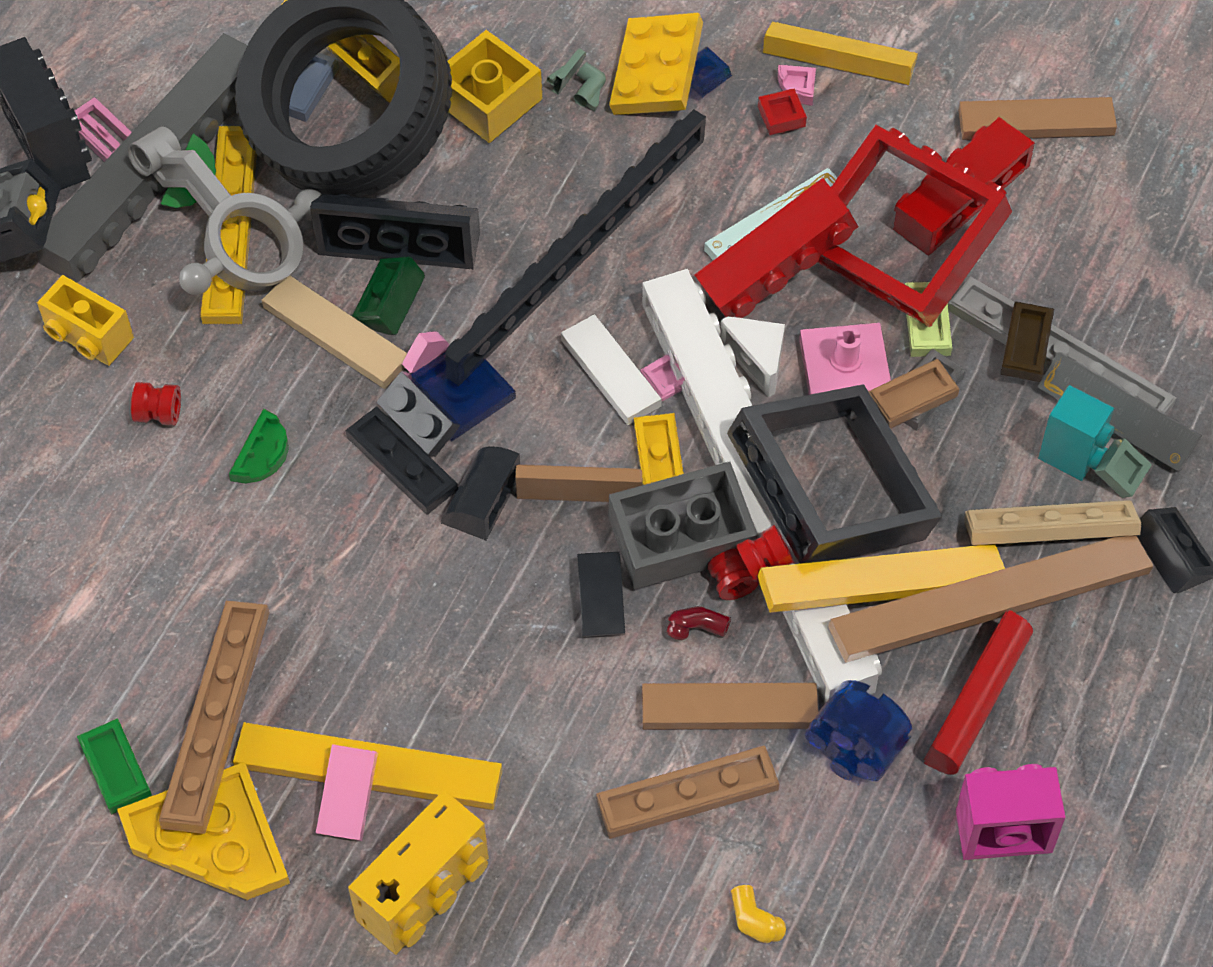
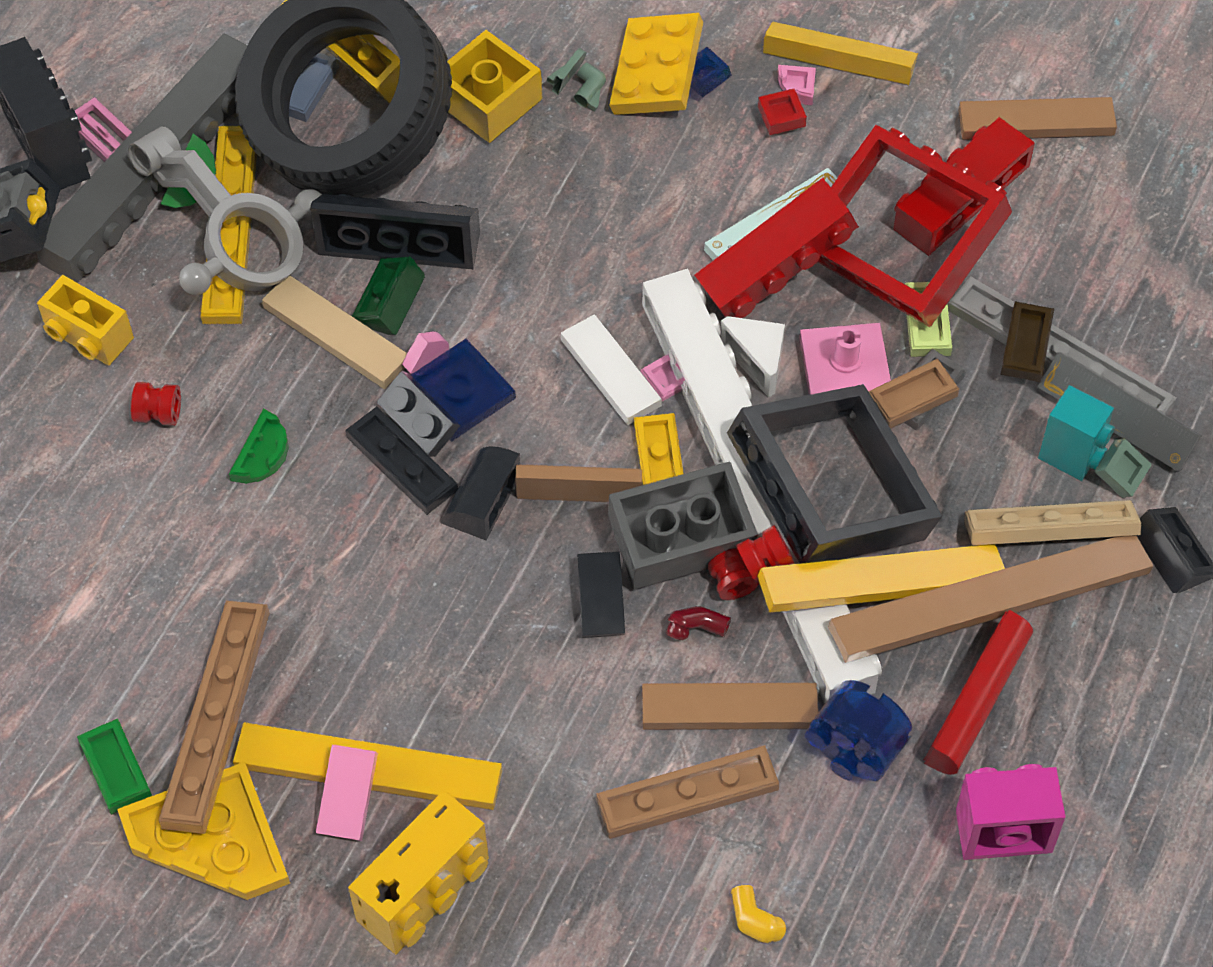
black plate [445,109,706,386] -> none

